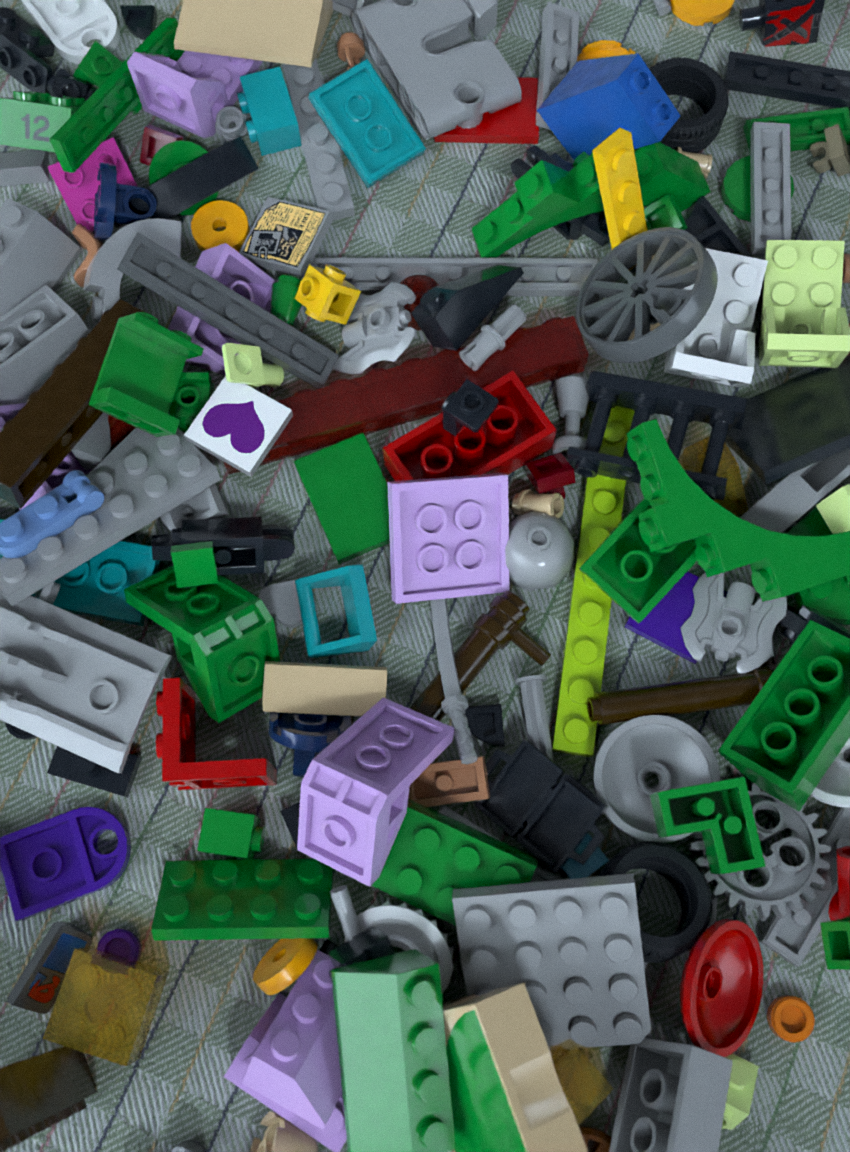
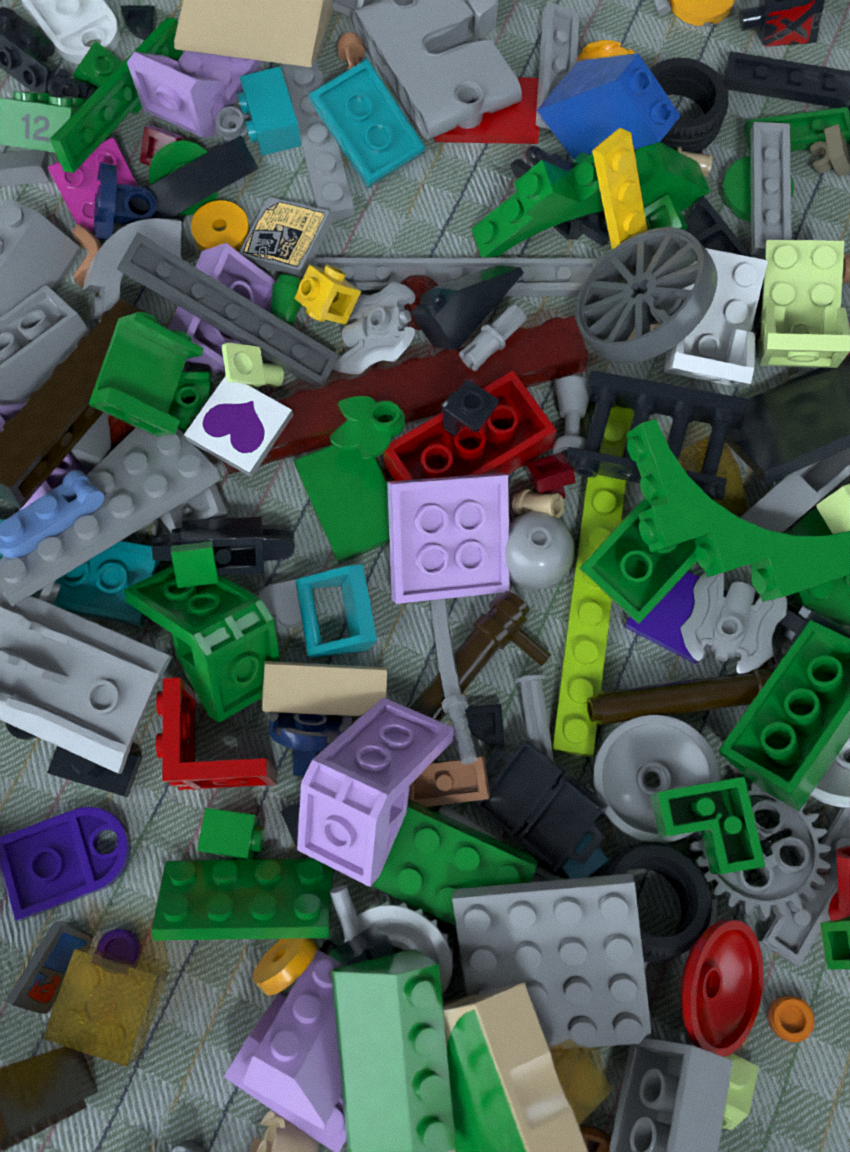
none -> green plate [330,396,405,459]

